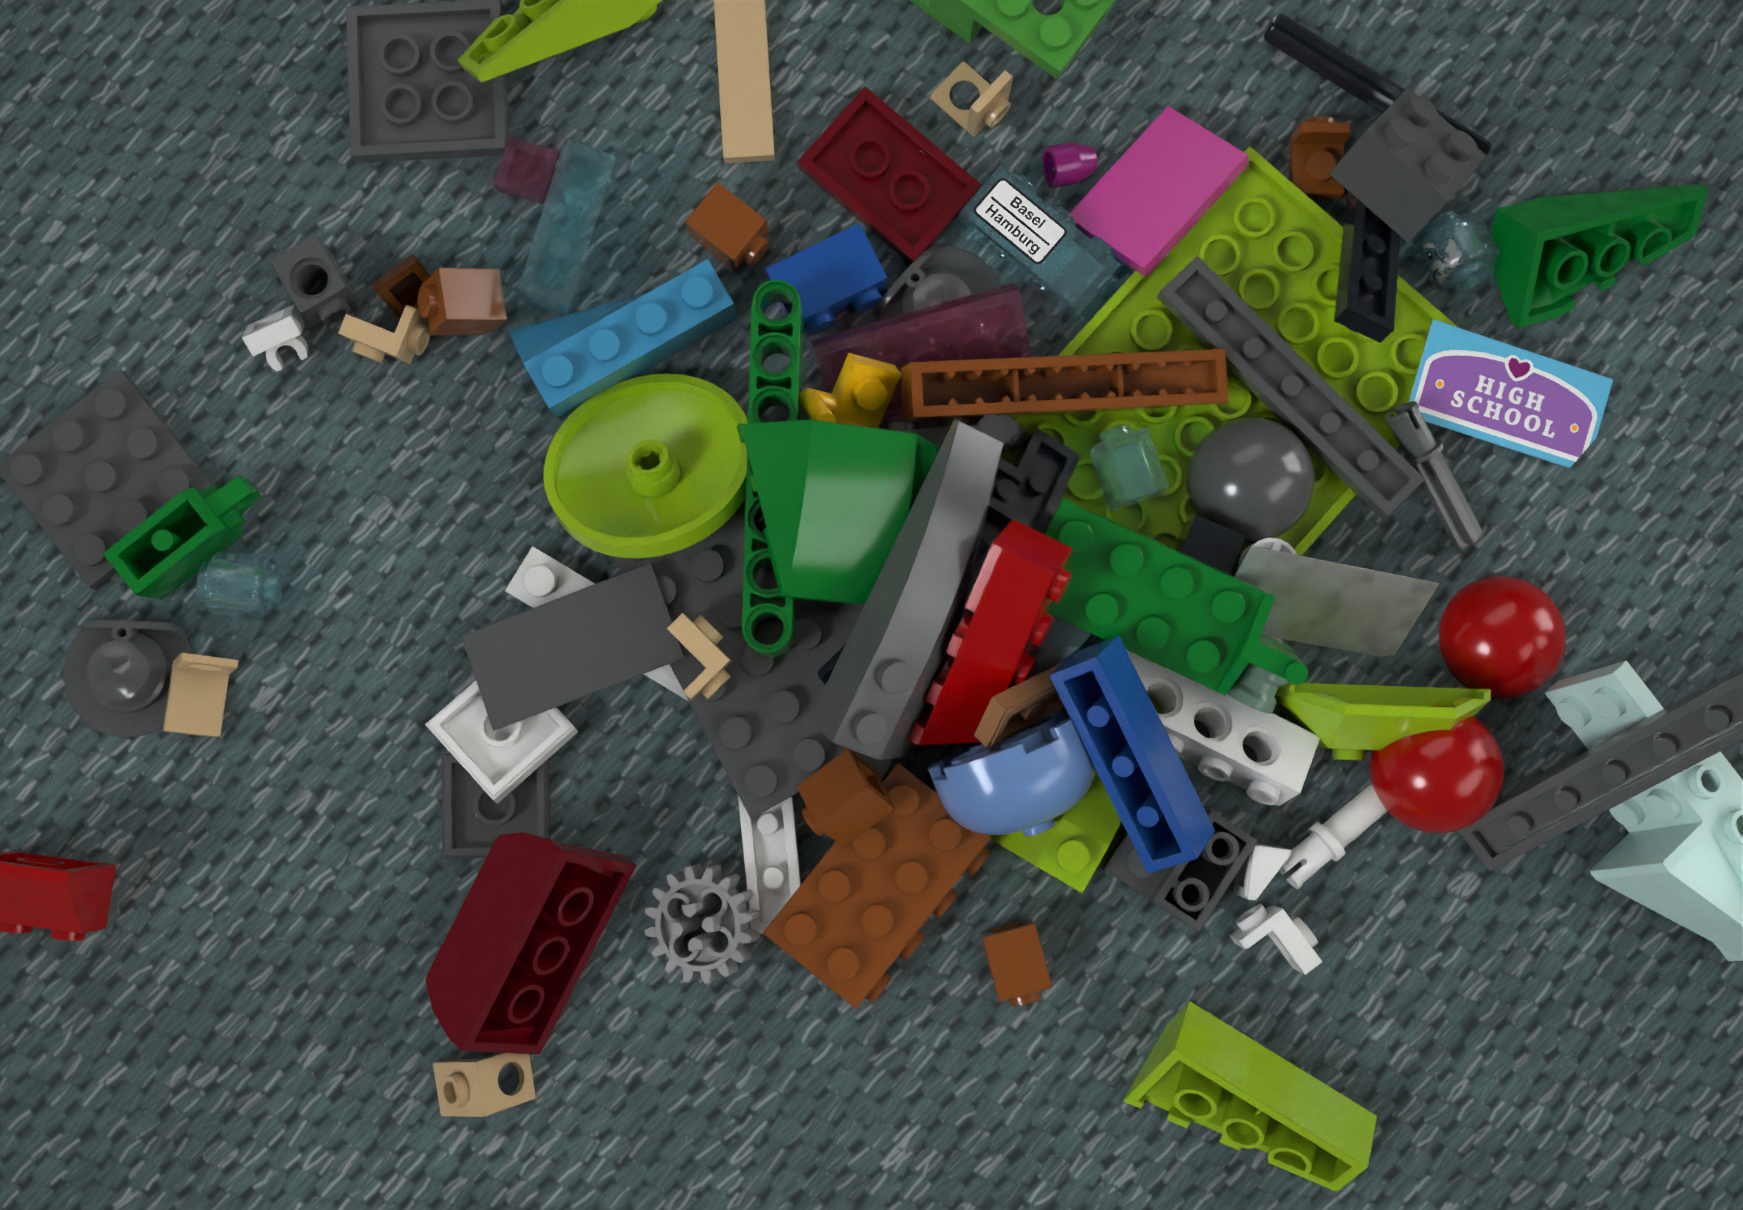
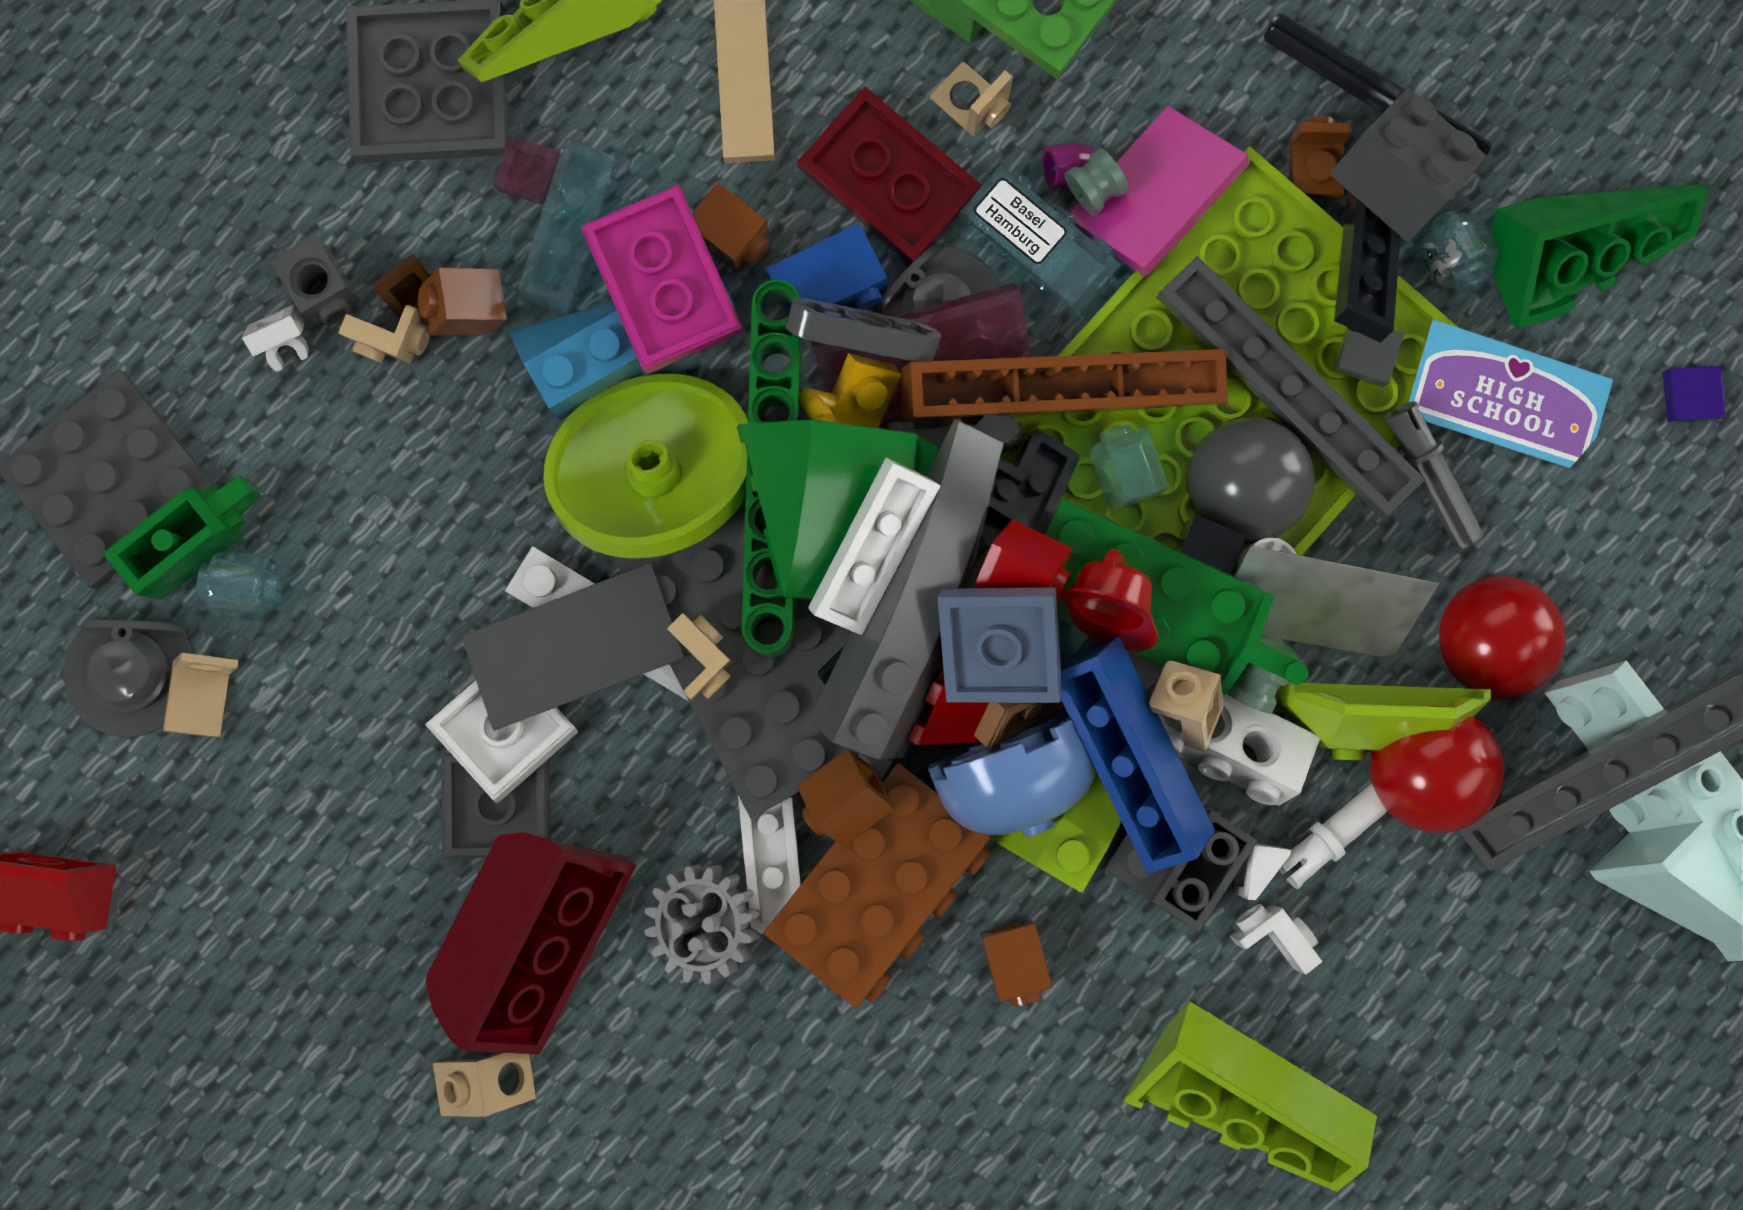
none -> dark pink tile [580,184,744,375]
none -> dark grey beam [786,298,941,362]
none -> white plate [808,458,940,635]
none -> sand blue plate [938,587,1062,703]
none -> red piece [1060,549,1158,651]
none -> sand green wheel [1064,148,1129,216]
none -> tan bracket [1149,661,1224,752]
none -> dark grey tile [1333,328,1404,387]
none -> dark purple tile [1662,366,1726,423]

